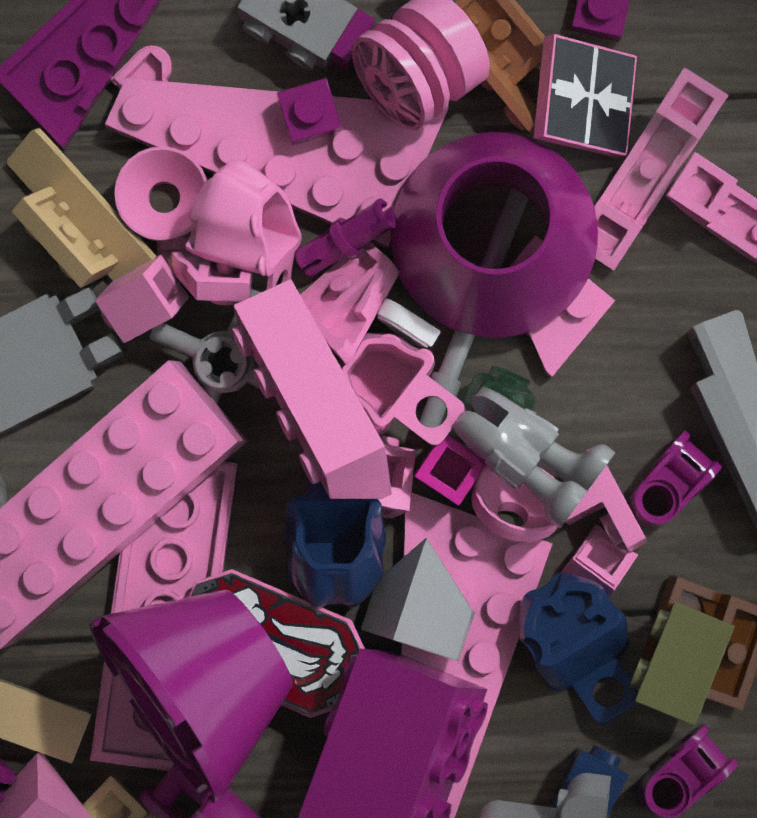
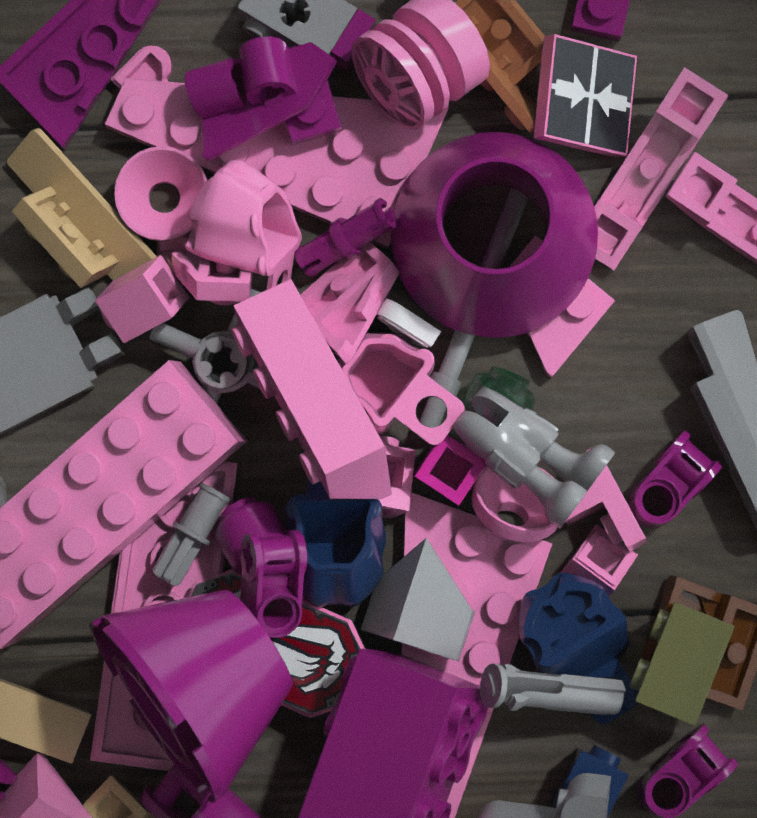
none -> light grey axle [153,482,230,586]
none -> magenta panel [185,37,337,161]
none -> magenta head [215,497,288,575]
none -> magenta piece [240,530,307,638]
none -> light grey piece [480,663,626,715]

